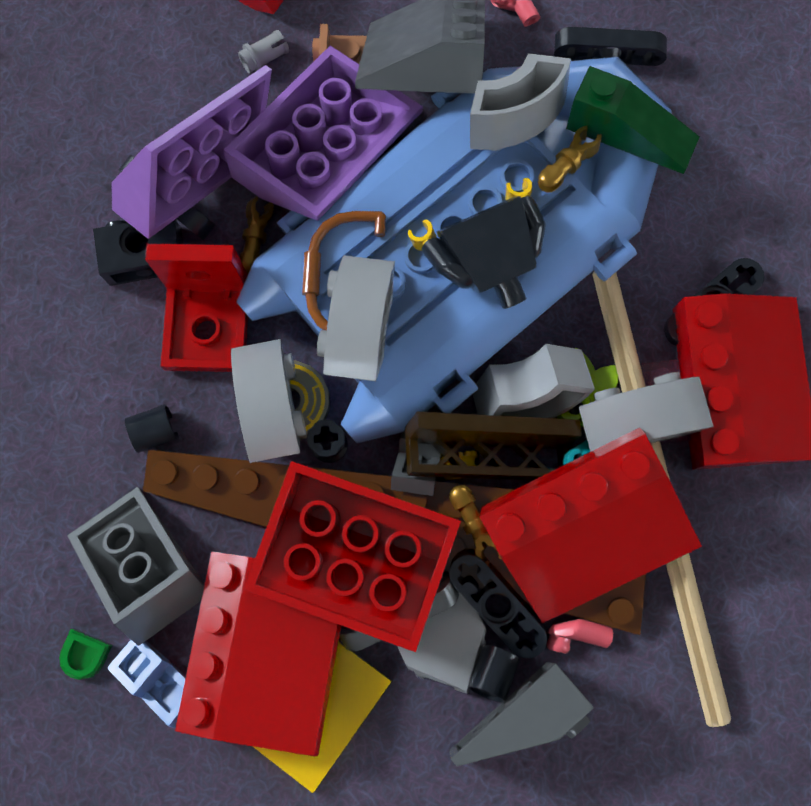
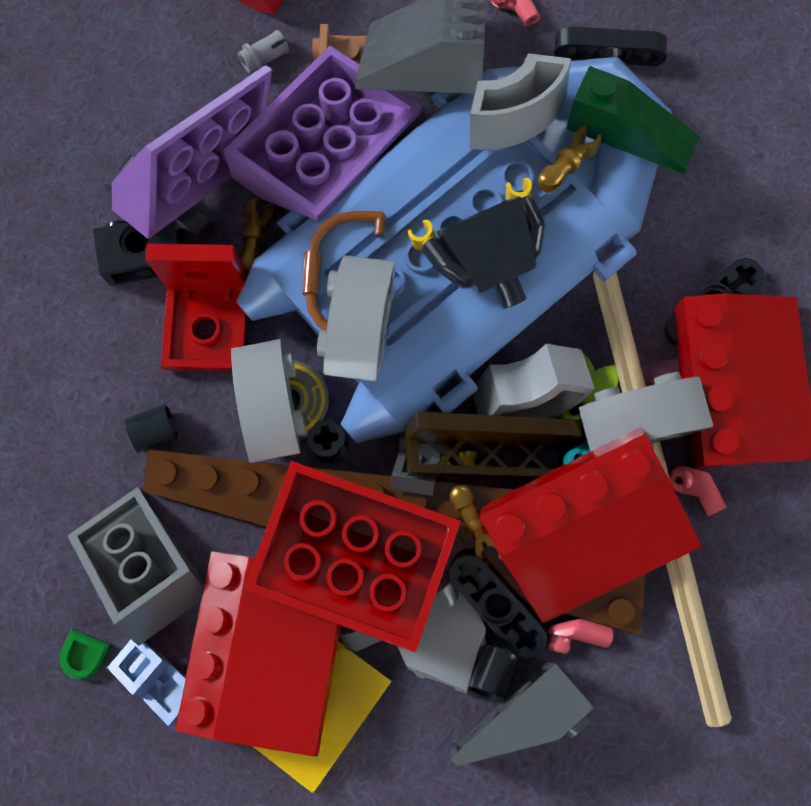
none -> coral arm [669,466,727,516]

